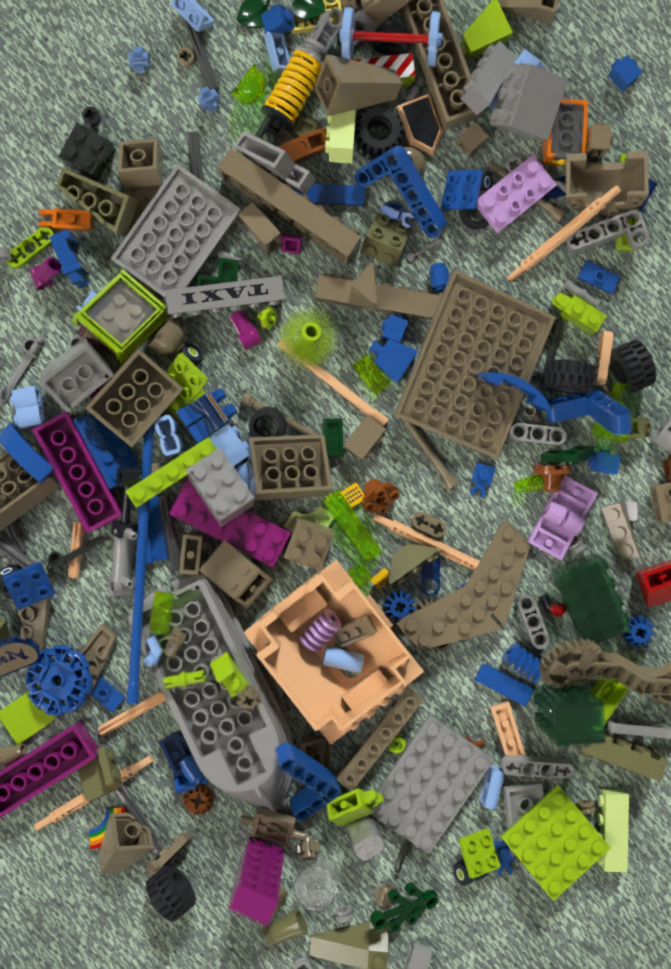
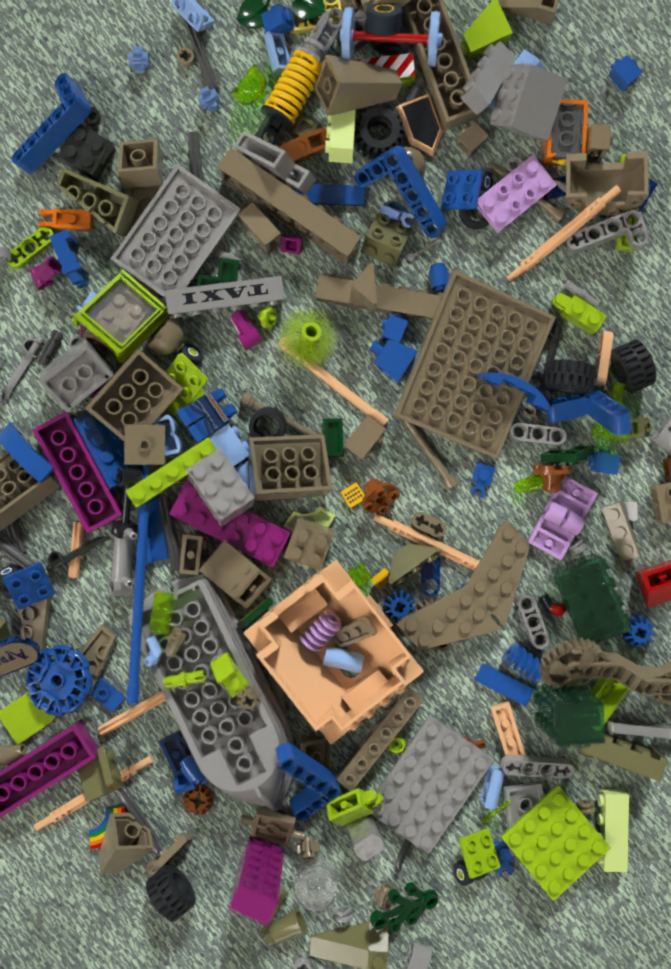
light blue brick [10,386,46,429] -> none
clear neon green plate [321,489,382,562] -> none
clear neon green tile [351,354,390,396] -> none
blue plate [577,260,621,295] -> none
none -> blue beam [12,73,91,174]
none -> dark grey axle [37,329,63,366]
none -> dark tan plate [125,424,165,465]
none -> dark green tile [236,597,274,629]
none -> black wheel [366,3,402,36]
none -> clear neon green hinge [482,801,511,823]

